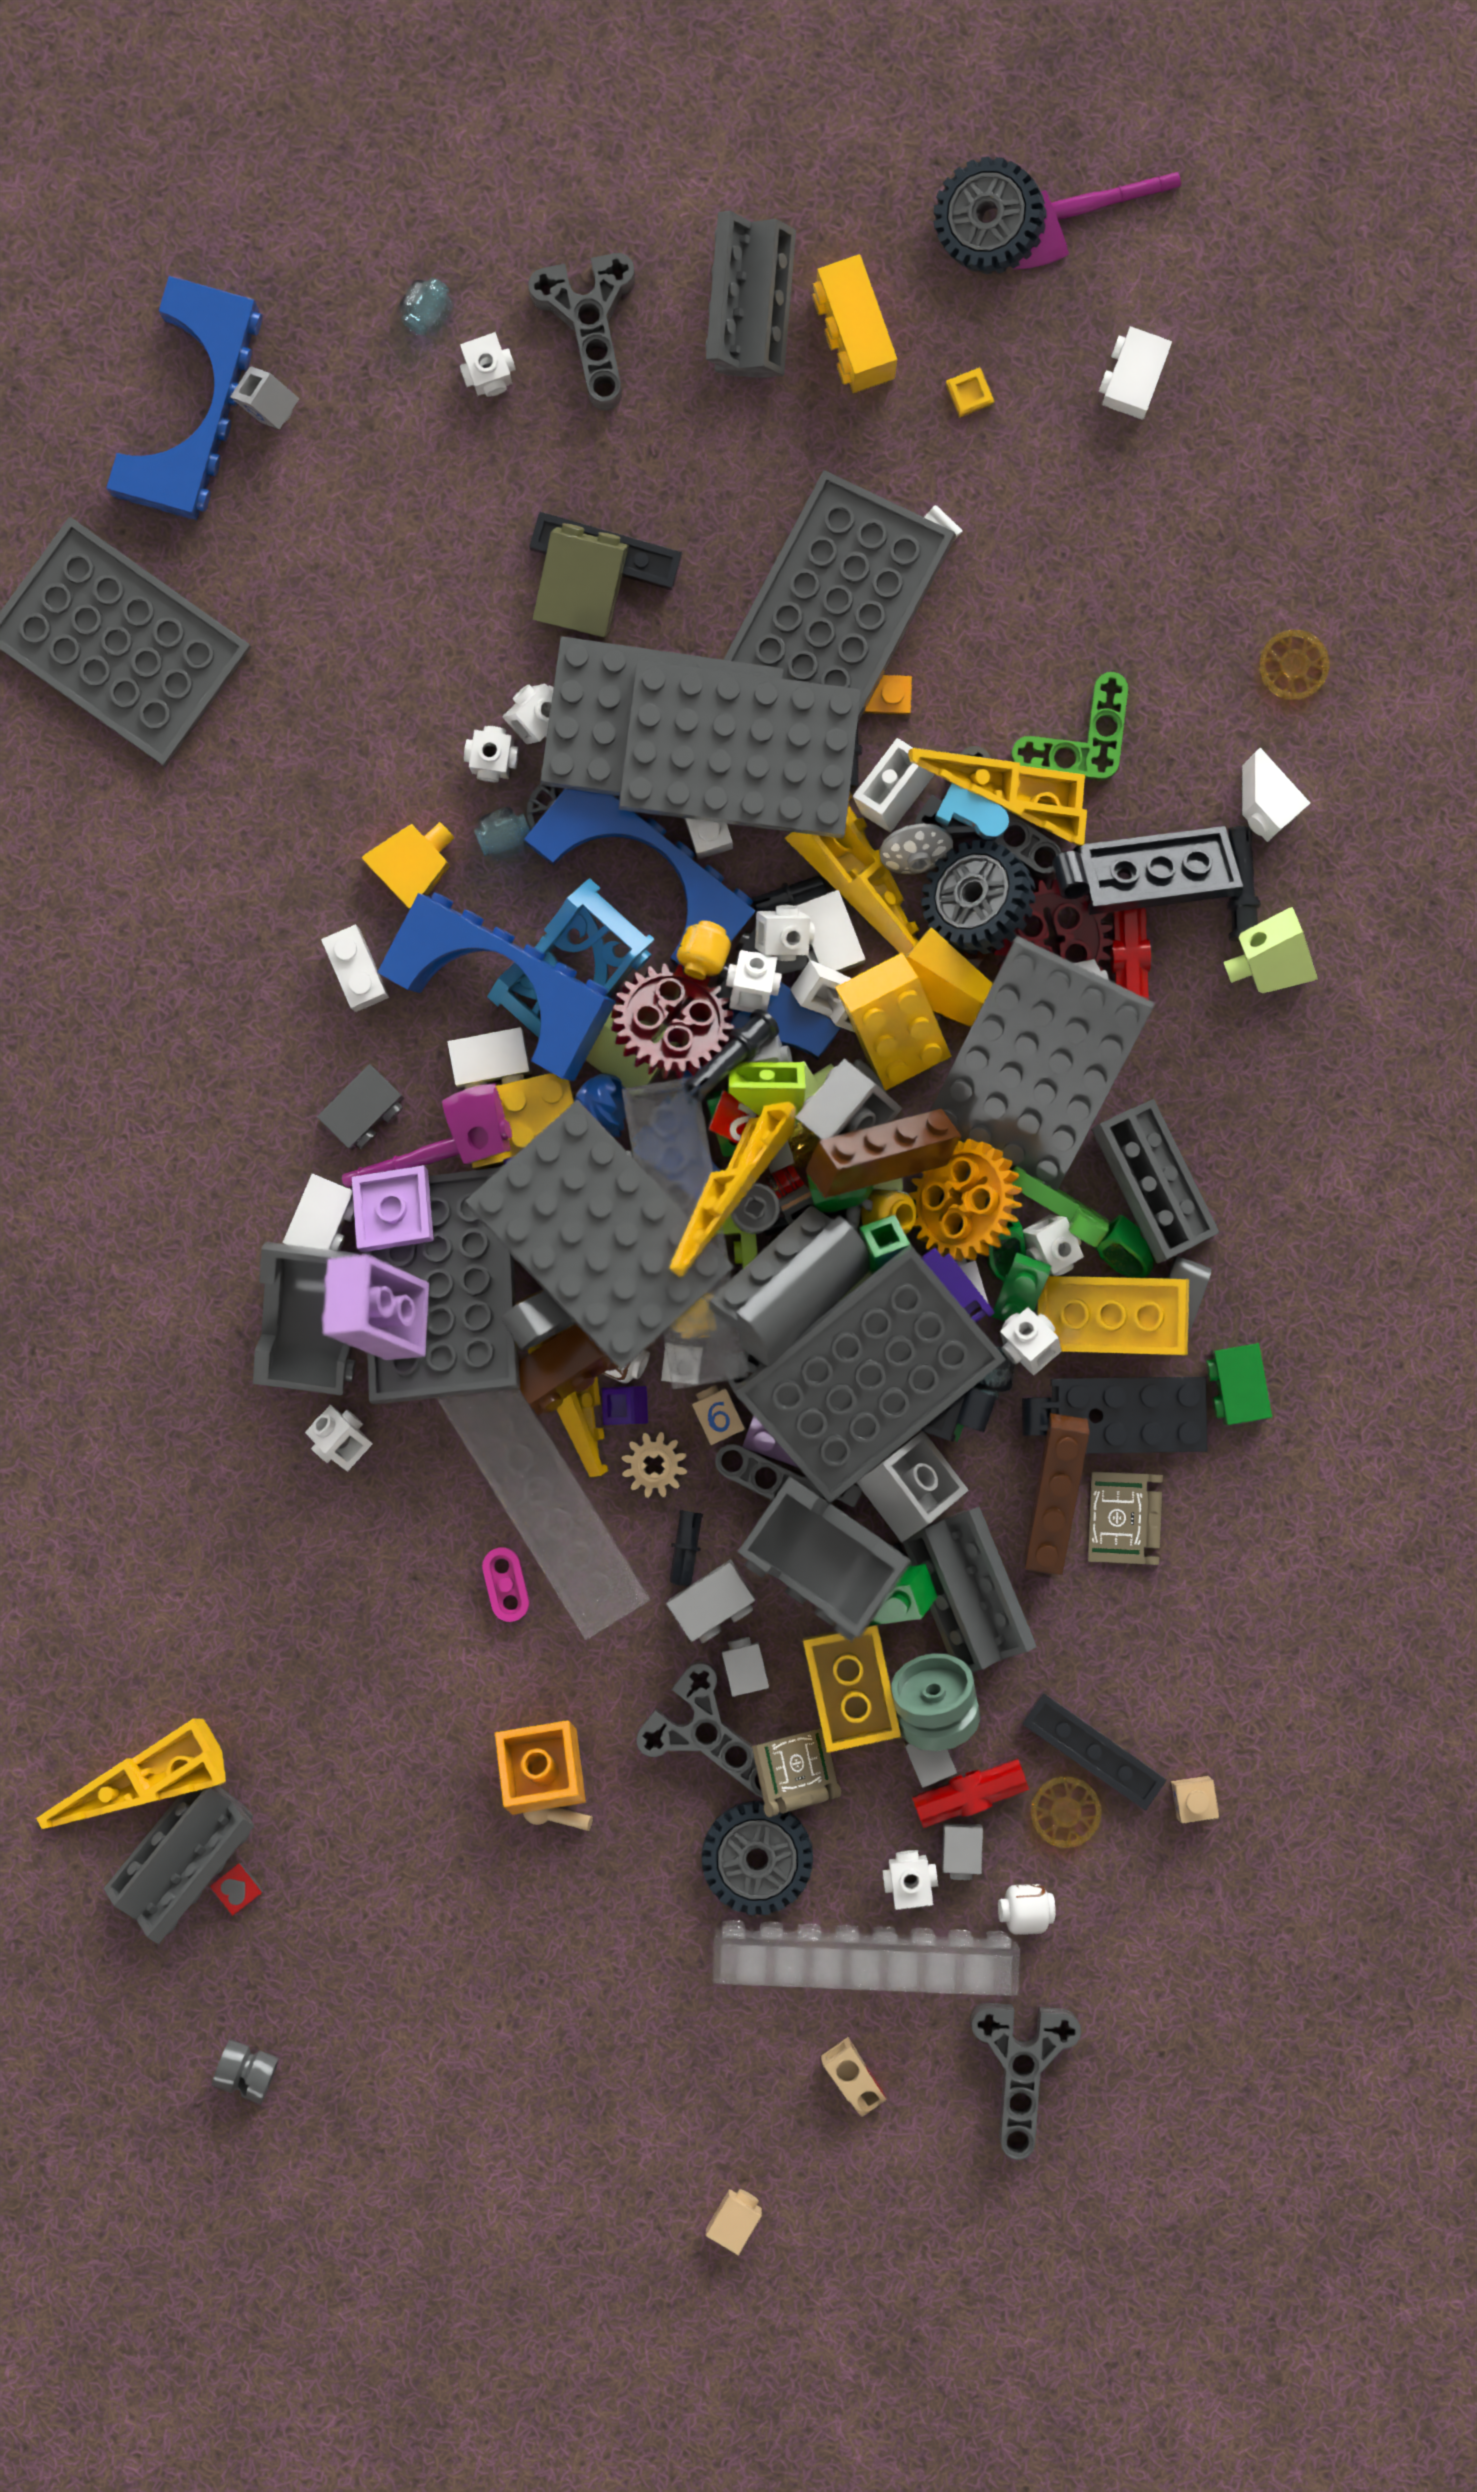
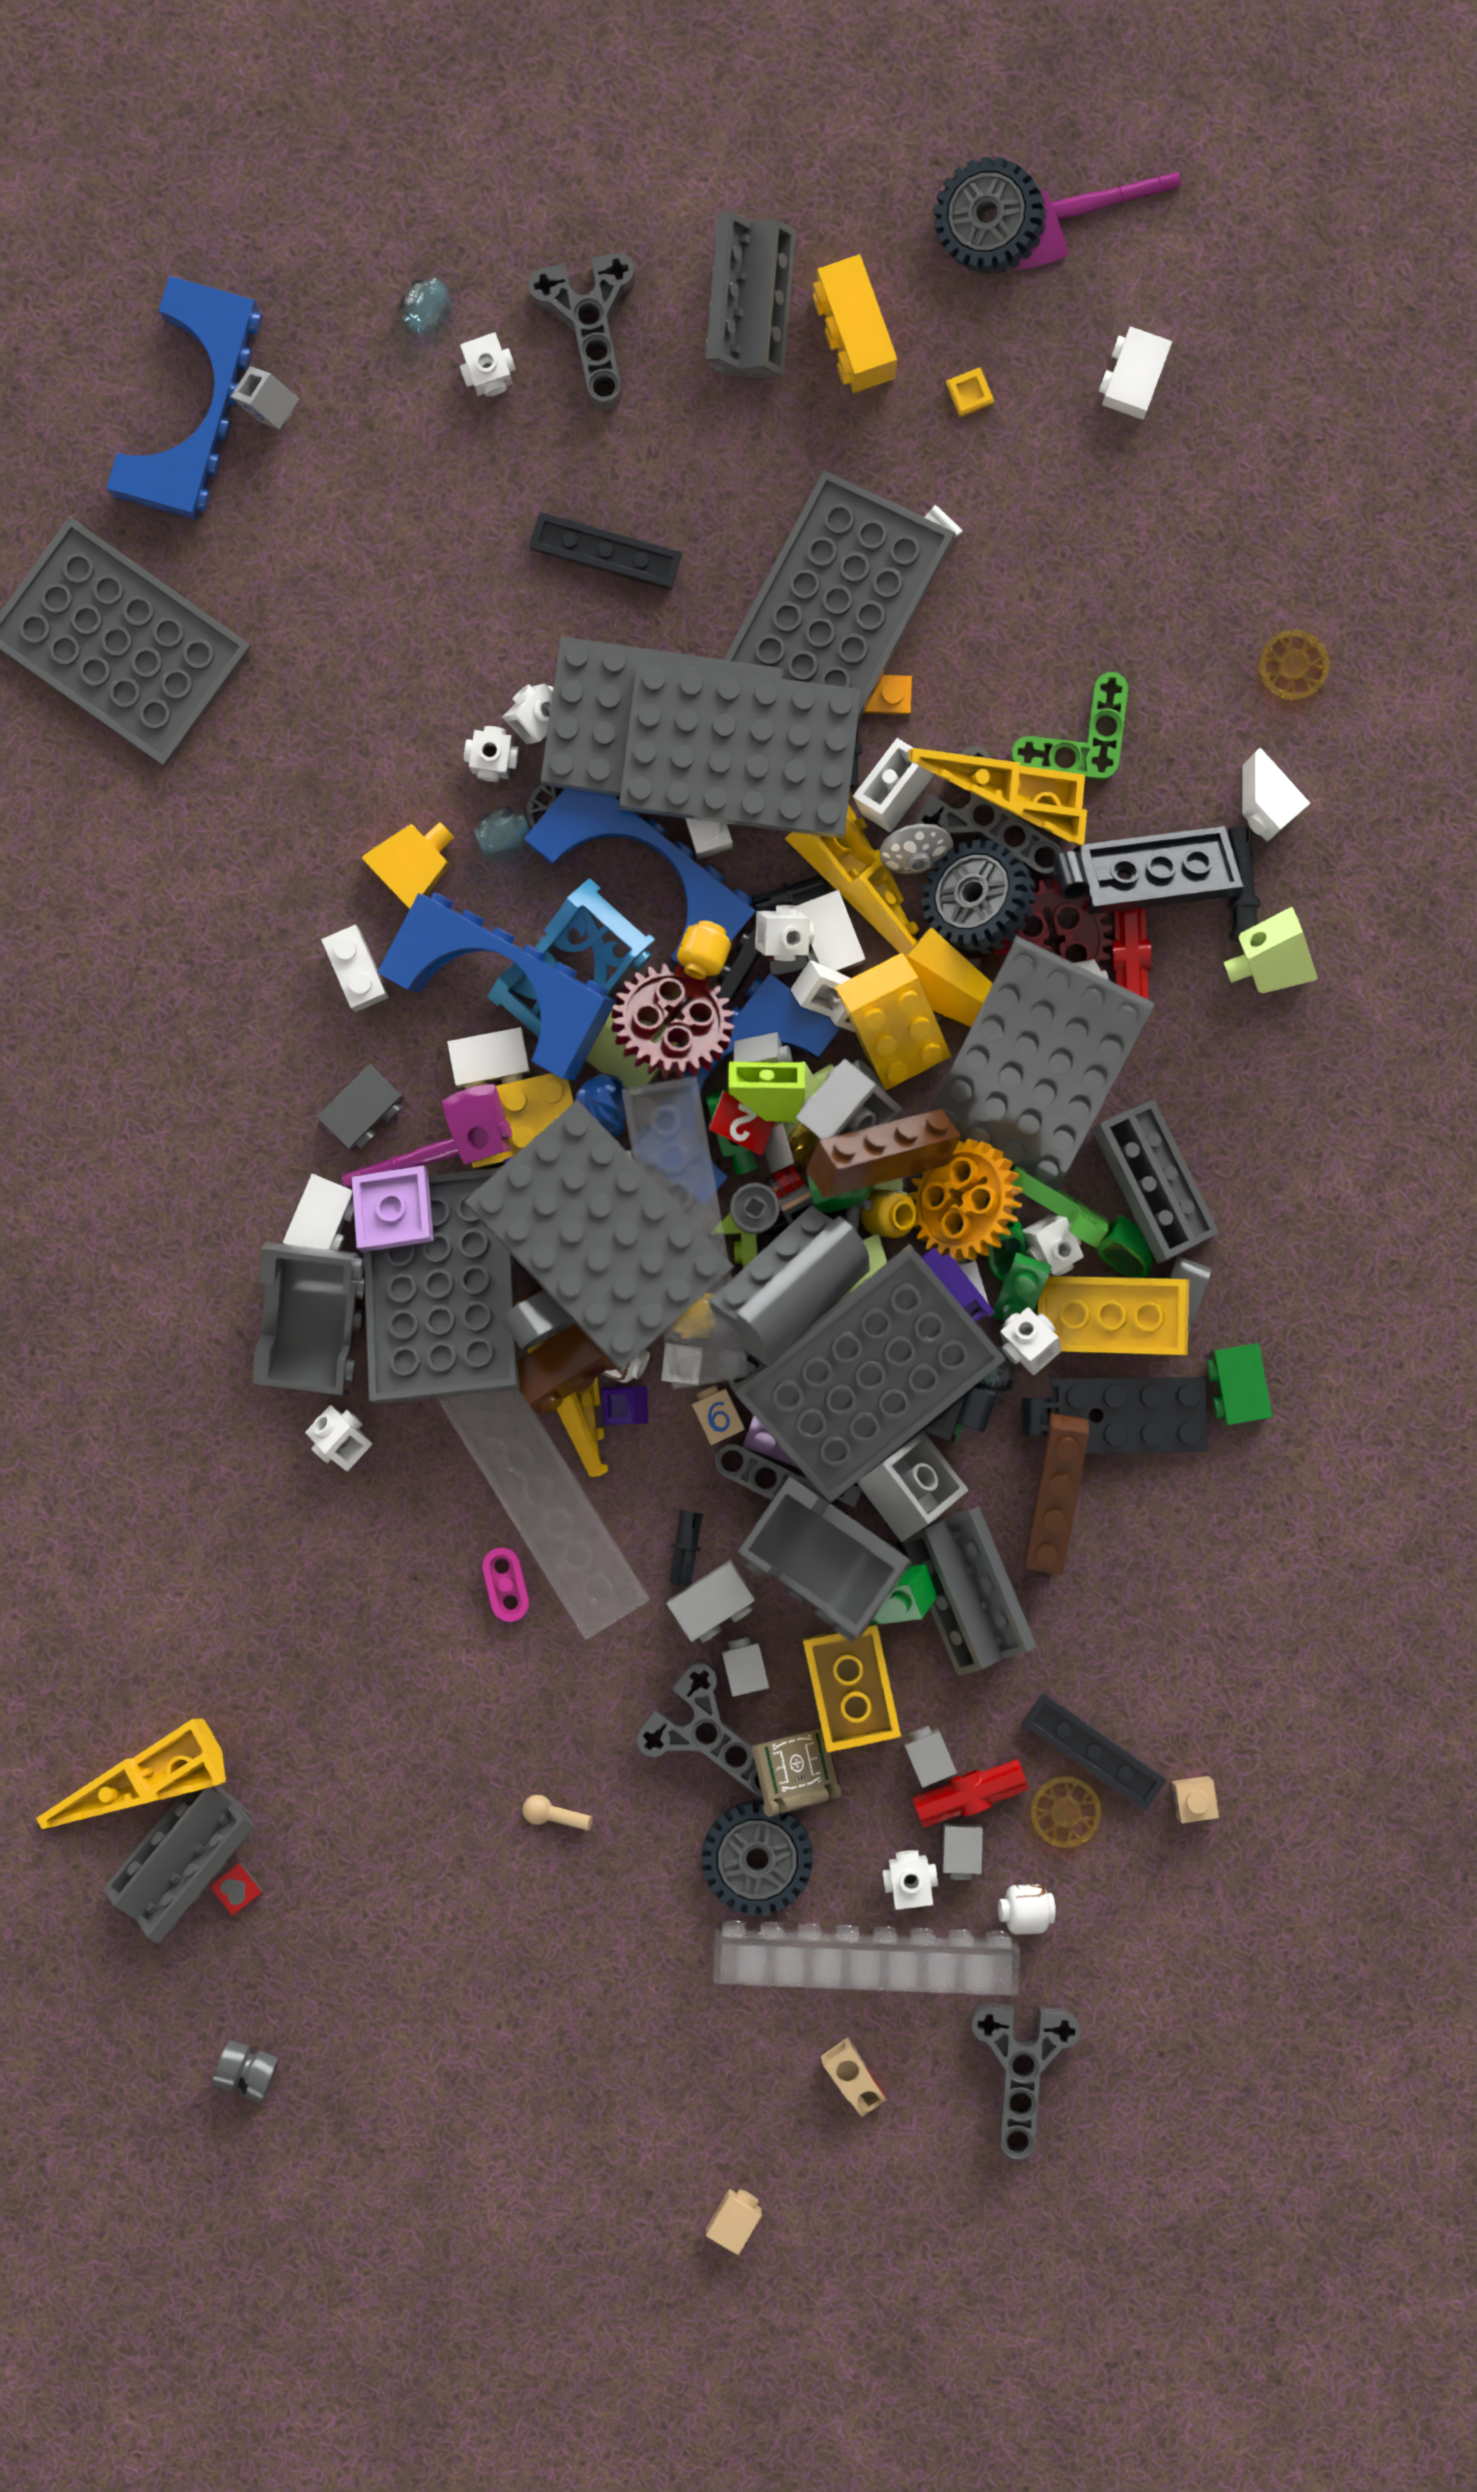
lavender brick [322,1255,429,1360] -> none
light orange brick [495,1720,586,1815] -> none
olive brick [532,523,629,637] -> none
tan gear [622,1432,687,1498] -> none
yellow wedge [669,1102,795,1277] -> none
black pin [684,1009,779,1101] -> none
white brick [726,950,782,1012] -> none
green brick [860,1215,910,1275] -> none
sand green wheel [891,1653,981,1751] -> none
medium azure leg [934,783,1009,841] -> none
dark tan piece [1088,1472,1163,1565] -> none

